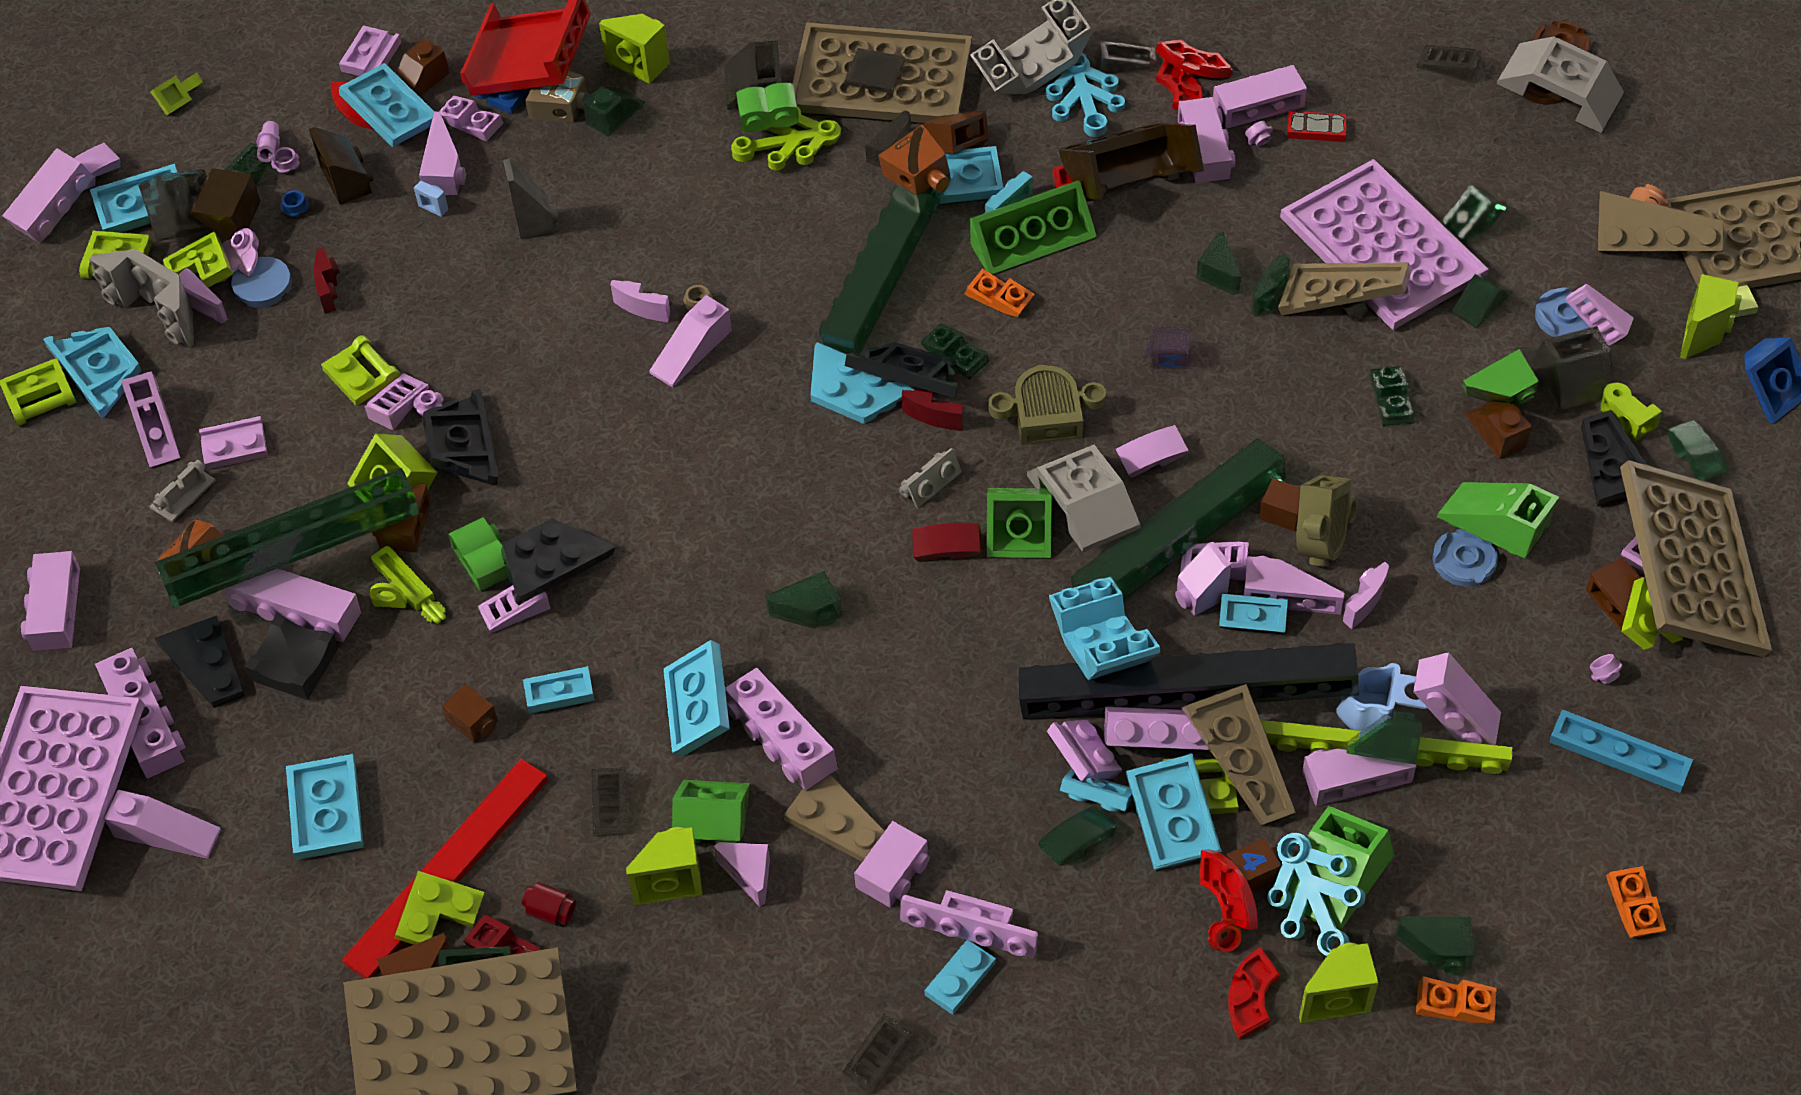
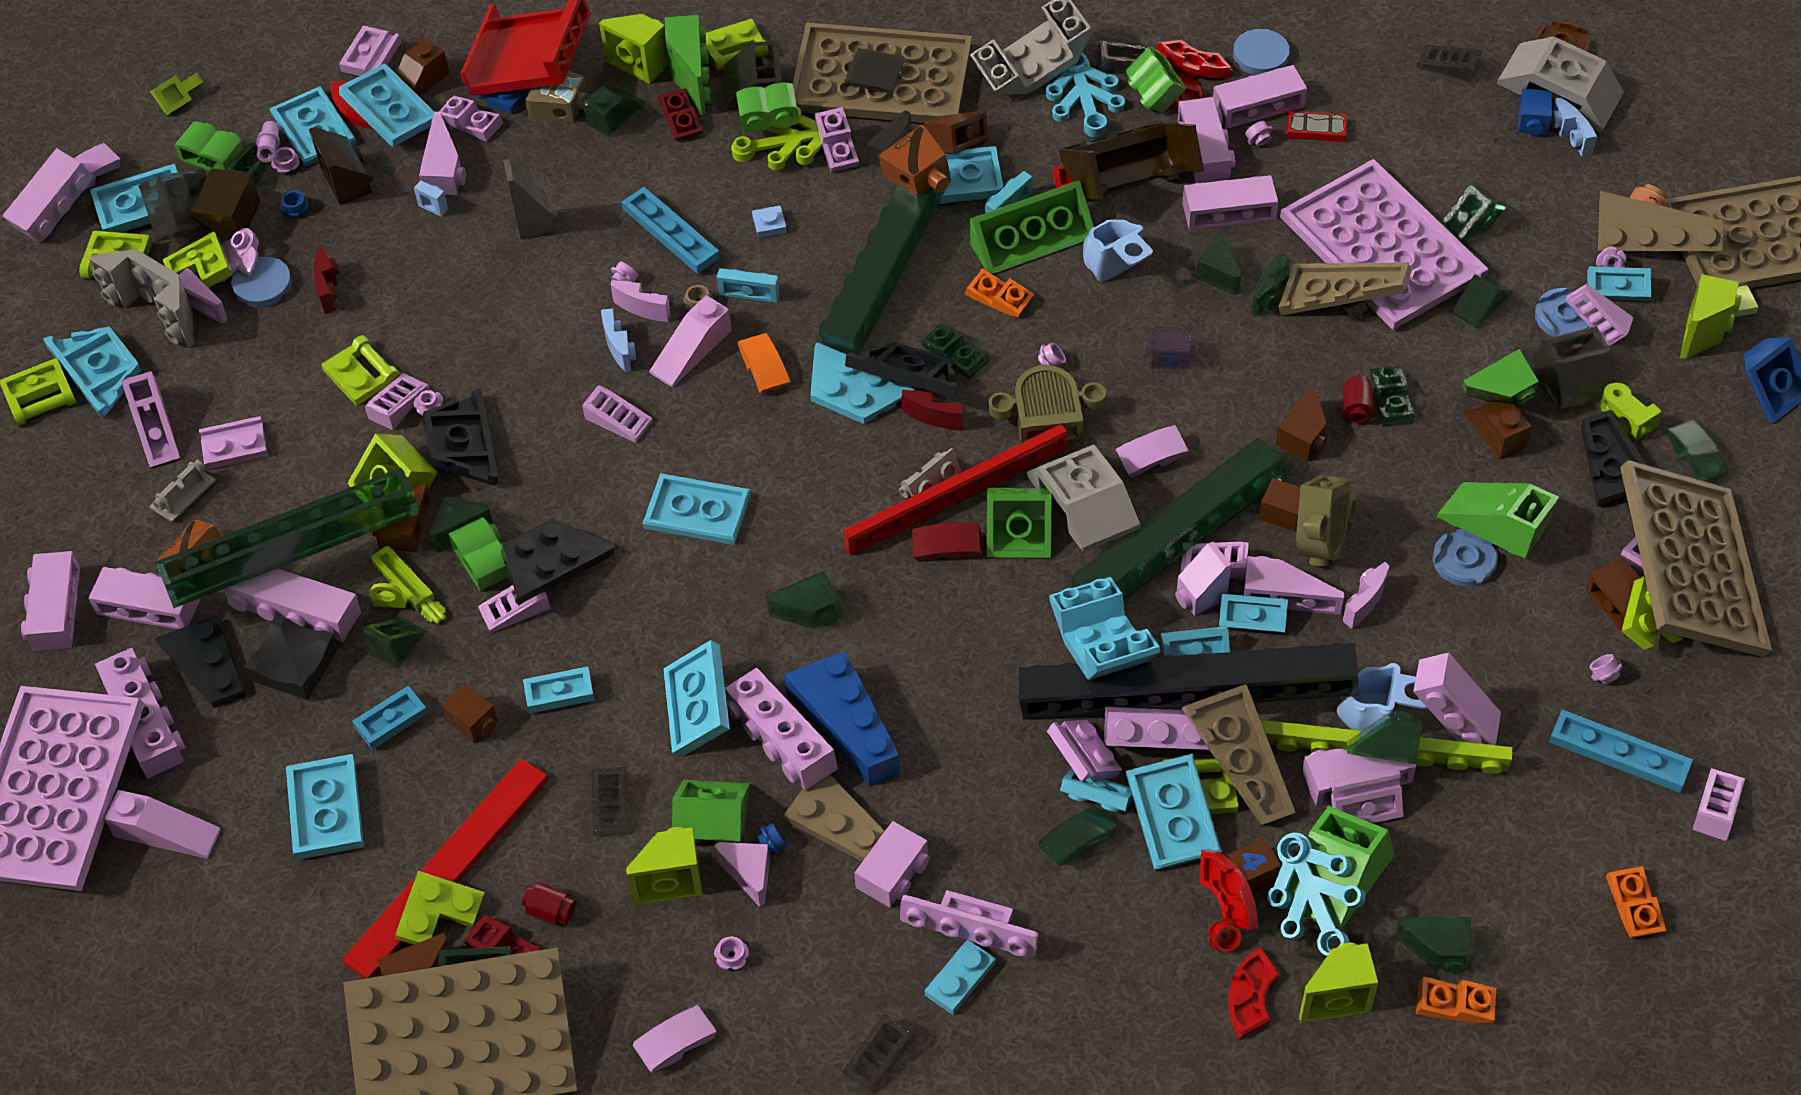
none -> lavender brick [88,567,200,629]
none -> bright green brick [174,122,245,171]
none -> medium azure tile [270,86,357,167]
none -> dark azure plate [352,686,428,750]
none -> clear green slope [363,617,427,669]
none -> clear green slope [430,496,493,553]
none -> lavender slope [583,385,653,443]
none -> light blue slope [601,308,636,372]
none -> lavender plate [611,262,639,282]
none -> dark azure plate [622,187,720,274]
none -> lavender slope [633,1005,717,1073]
none -> medium azure tile [642,473,751,545]
none -> dark red slope [658,88,702,141]
none -> bright green slope [665,15,711,115]
none -> lime plate [702,19,770,72]
none -> lavender plate [714,936,749,970]
none -> medium azure plate [717,268,780,303]
none -> orange slope [737,333,790,394]
none -> light blue plate [752,206,787,239]
none -> blue plate [757,823,787,855]
none -> blue wedge [784,651,900,786]
none -> lavender slope [815,107,859,173]
none -> red tile [843,424,1067,555]
none -> lavender plate [1038,342,1066,368]
none -> light blue piece [1083,220,1153,282]
none -> bright green brick [1126,46,1186,113]
none -> medium azure plate [1161,626,1230,657]
none -> lavender brick [1182,175,1278,230]
none -> medium blue tile [1233,29,1290,75]
none -> reddish brown slope [1275,386,1327,462]
none -> lavender plate [1330,767,1404,823]
none -> dark red brick [1342,376,1375,423]
none -> blue brick [1518,89,1552,135]
none -> light blue slope [1550,98,1597,157]
none -> medium azure plate [1587,266,1651,301]
none -> lavender plate [1596,247,1627,268]
none -> lavender slope [1693,768,1745,841]

